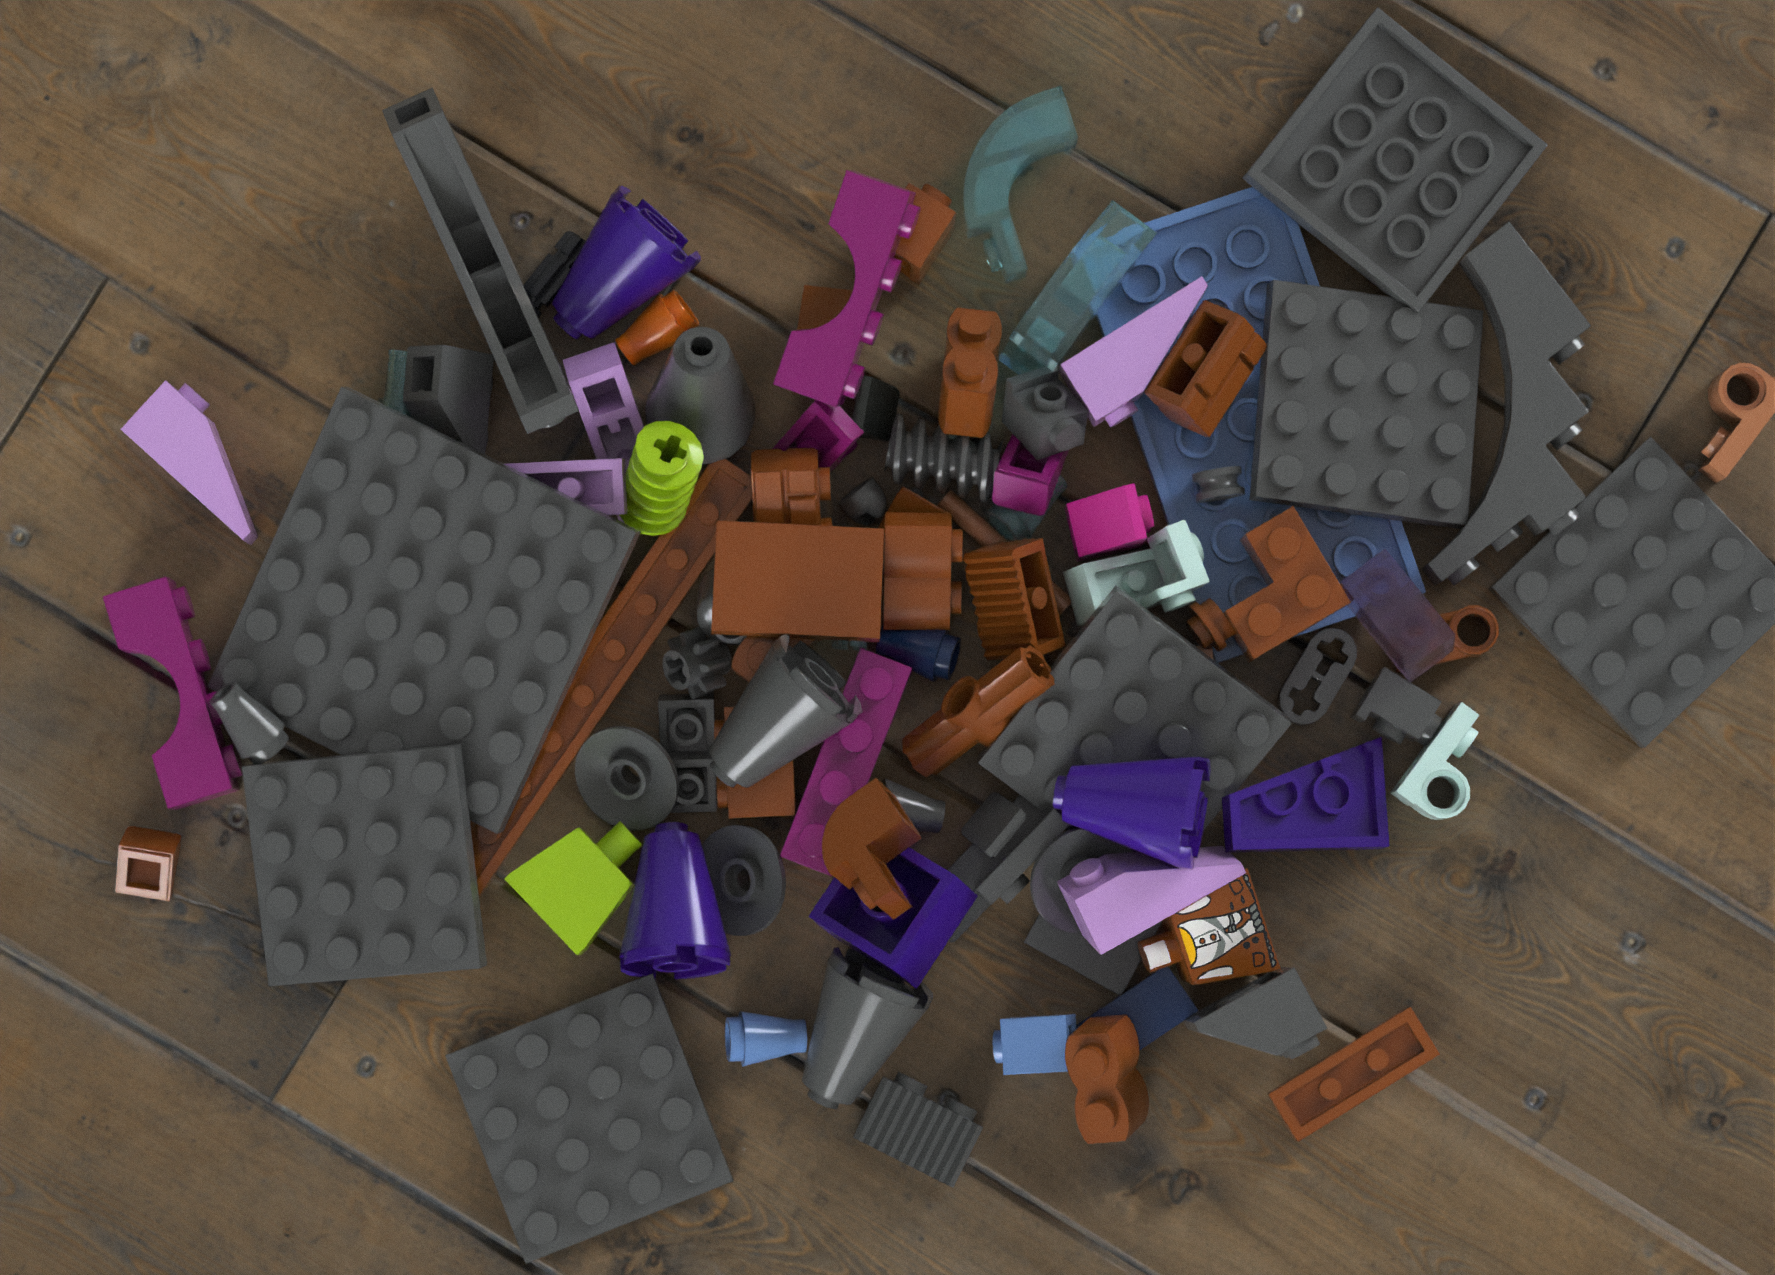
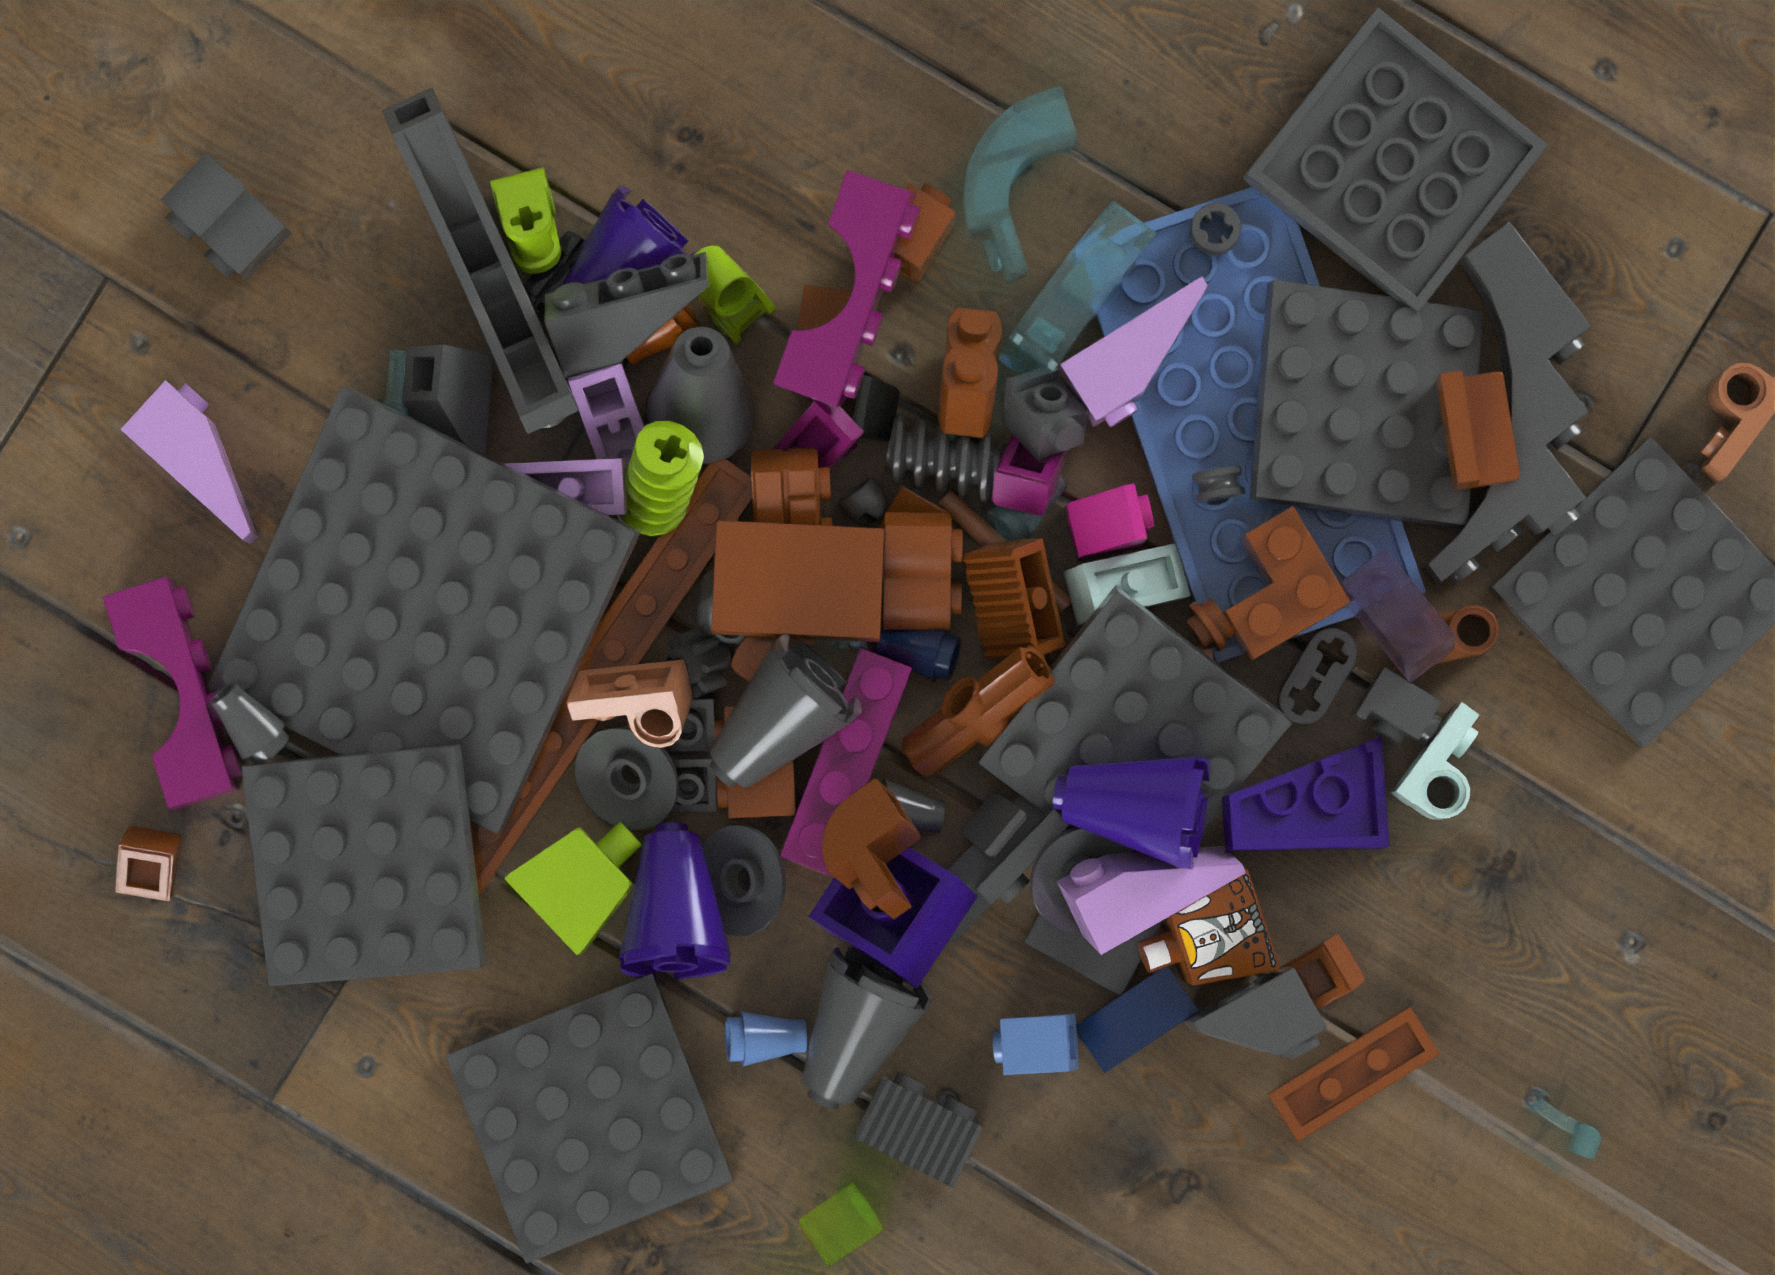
dark orange brick [1065,1014,1149,1144] -> none
light aqua bracket [1140,520,1210,613] -> none
dark orange brick [1144,300,1267,438] -> none
none -> dark grey brick [161,152,292,280]
none -> lime piece [490,167,561,274]
none -> dark grey slope [545,252,709,378]
none -> nougat plate [566,659,693,748]
none -> lime piece [694,245,777,346]
none -> clear neon green panel [799,1180,884,1267]
none -> dark grey bush [1190,203,1241,256]
none -> dark orange slope [1281,934,1365,1010]
none -> dark orange panel [1436,370,1520,491]
none -> clear light blue hand [1531,1097,1601,1159]

